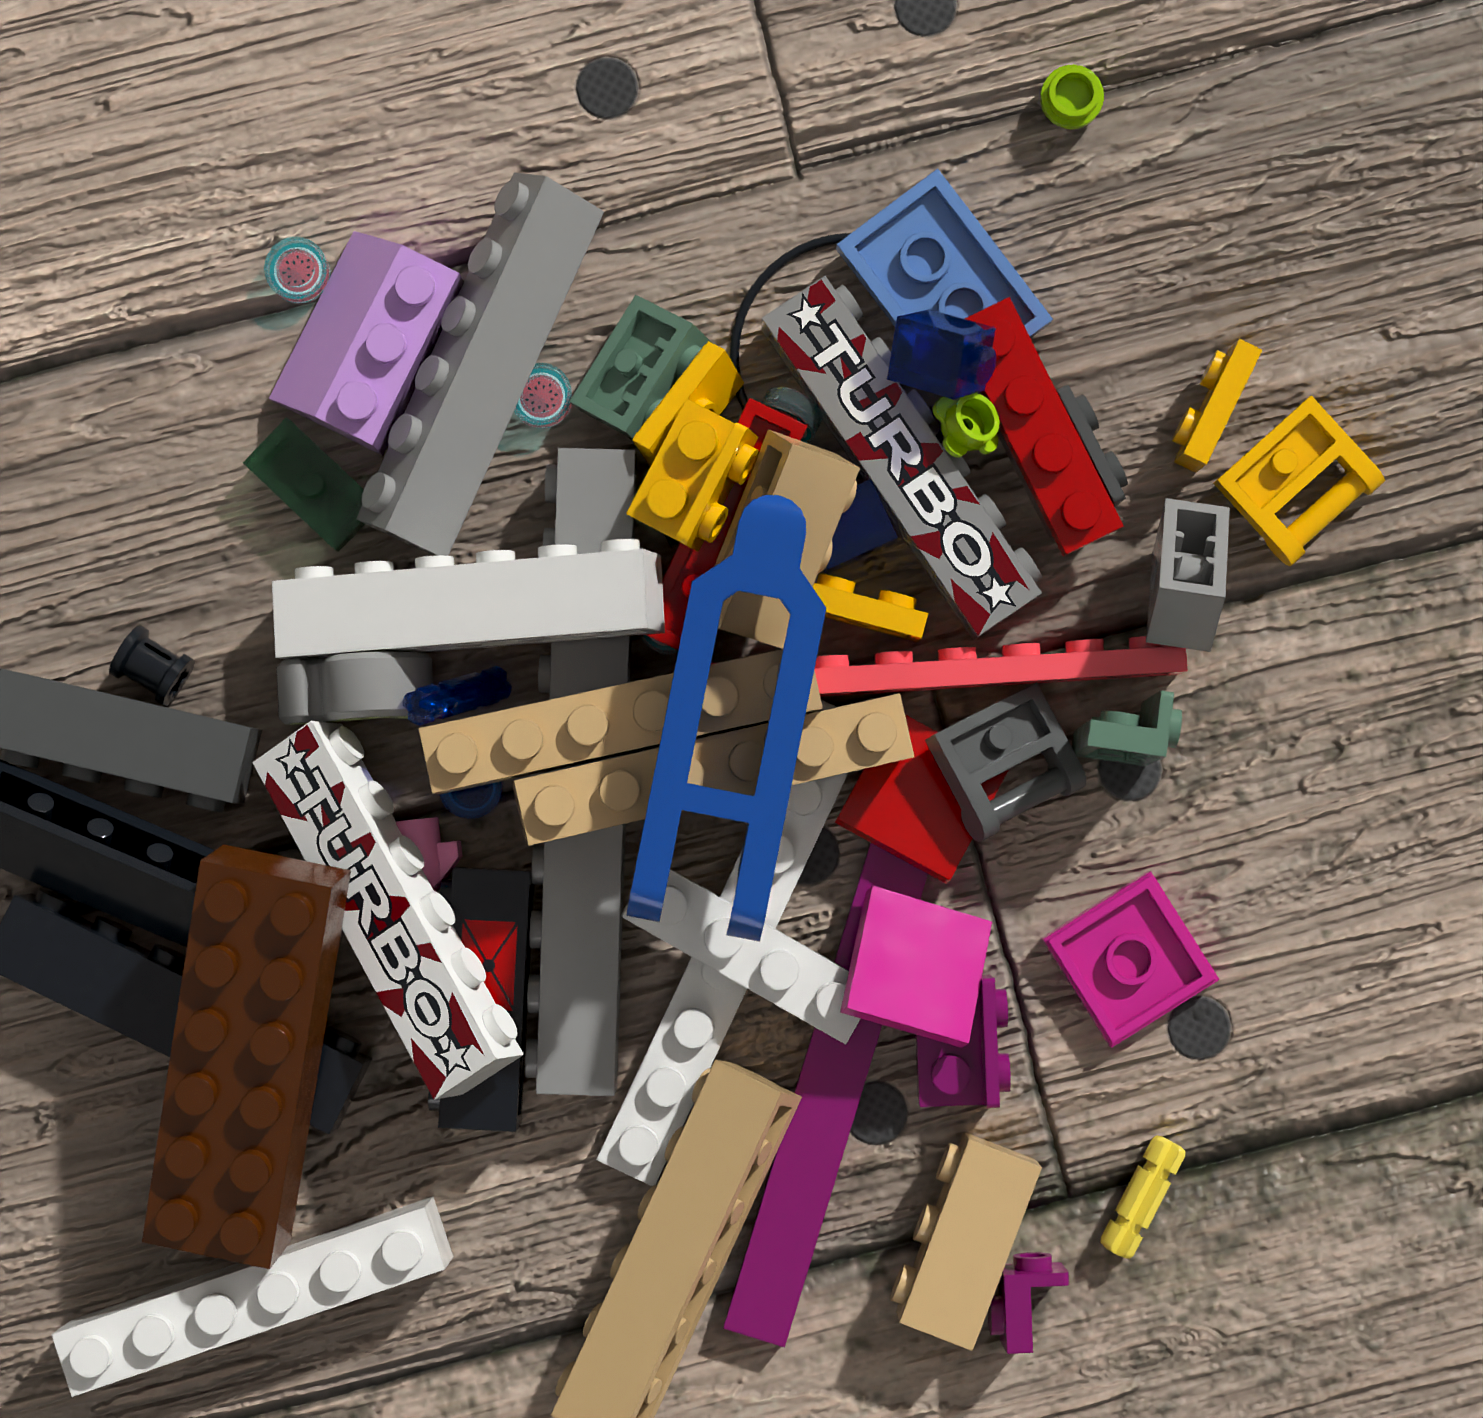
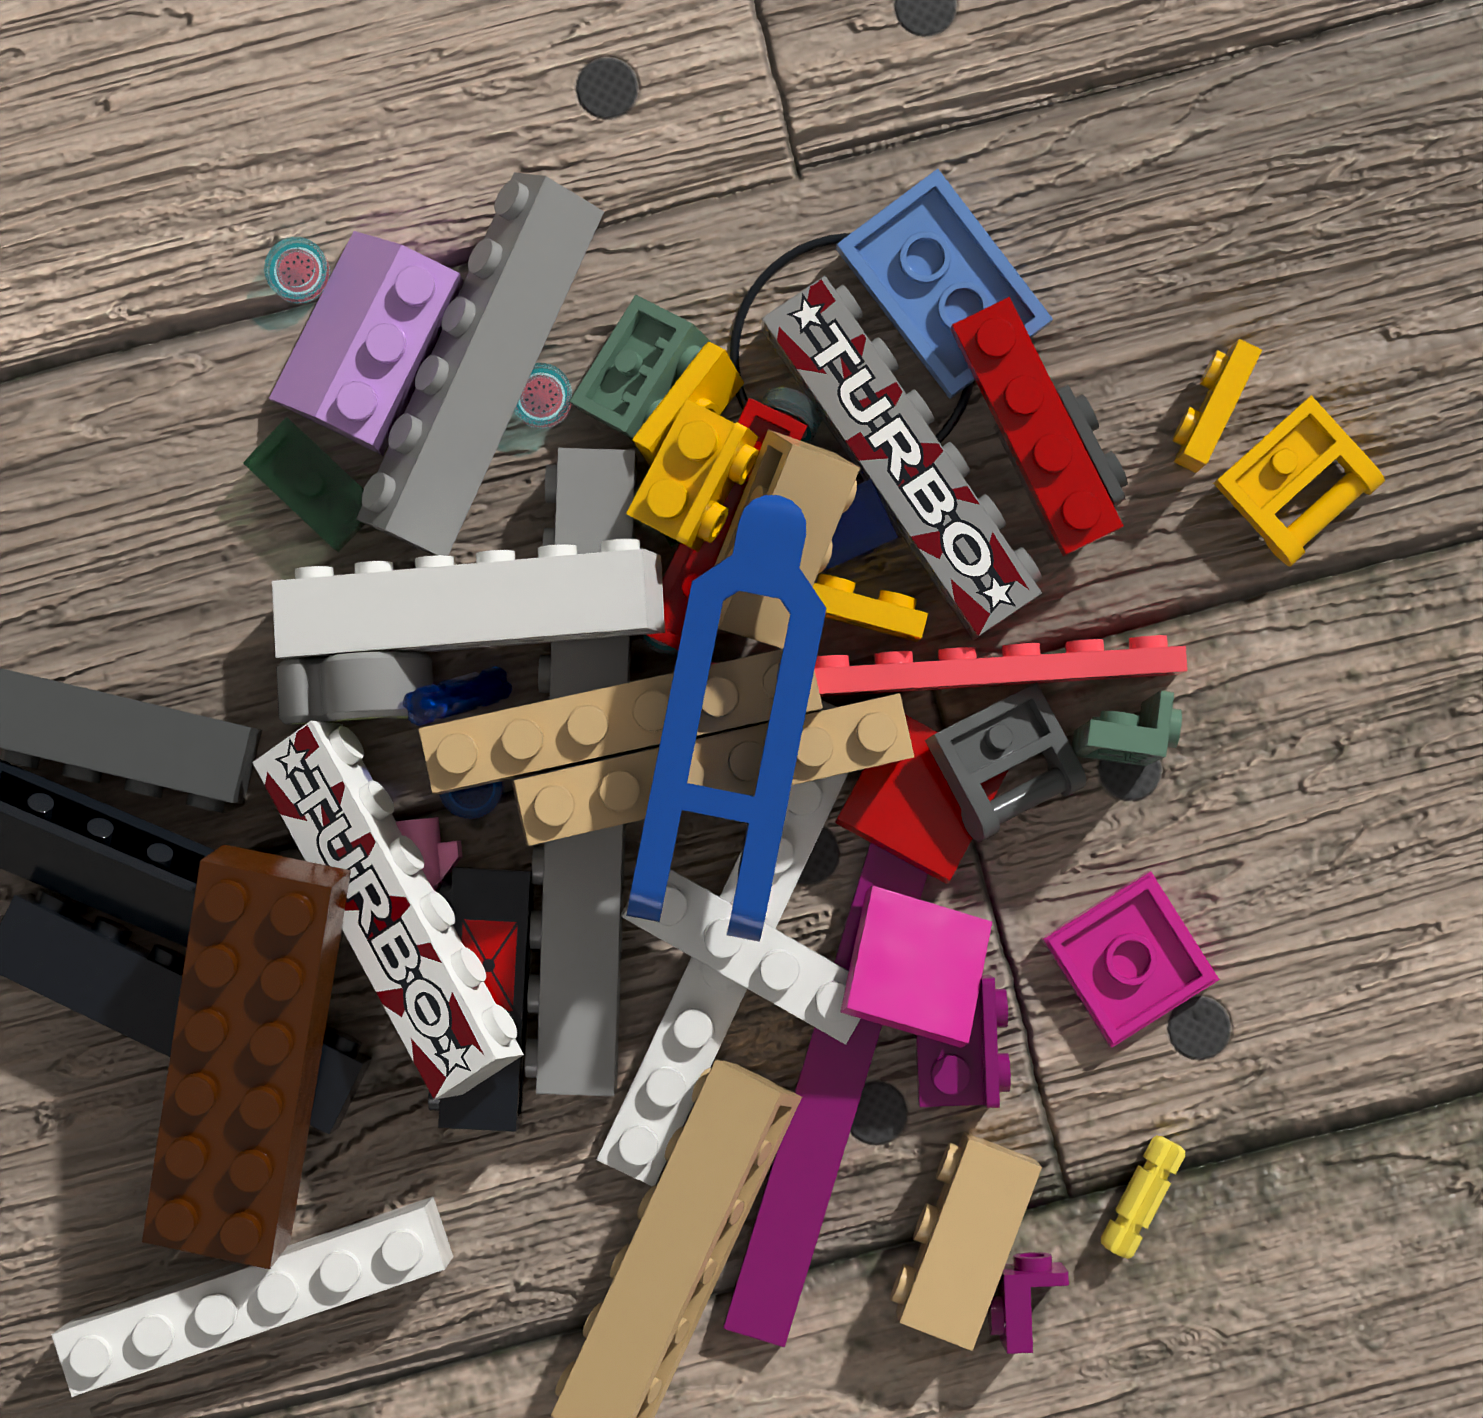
black bush [109,625,195,706] -> none
clear blue brick [887,309,996,399] -> none
lime plate [933,393,1000,458] -> none
lime plate [1040,65,1104,129] -> none
light grey brick [1146,498,1230,652] -> none

